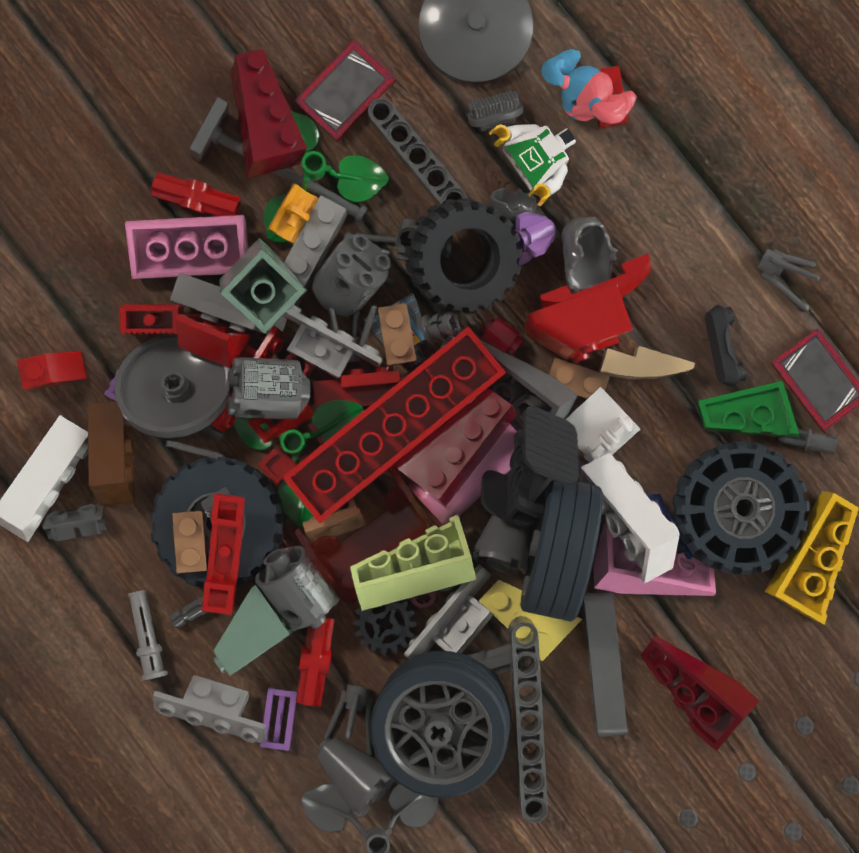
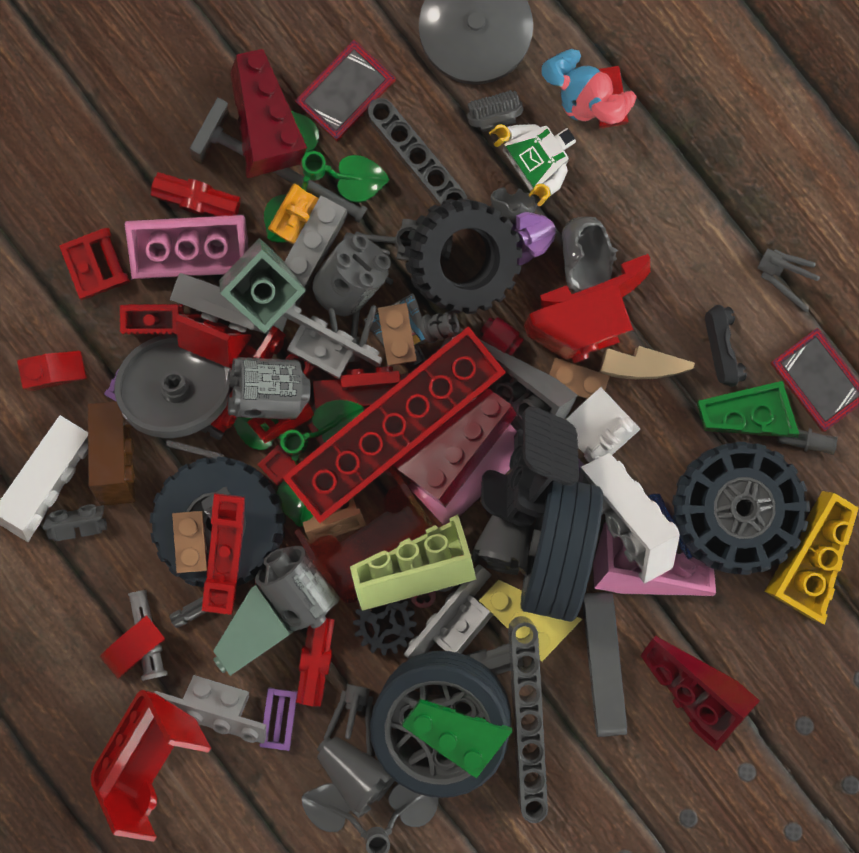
none -> red plate [59,228,130,300]
none -> red windscreen [91,690,211,842]
none -> red brick [100,615,165,679]
none -> green wing [402,699,512,778]

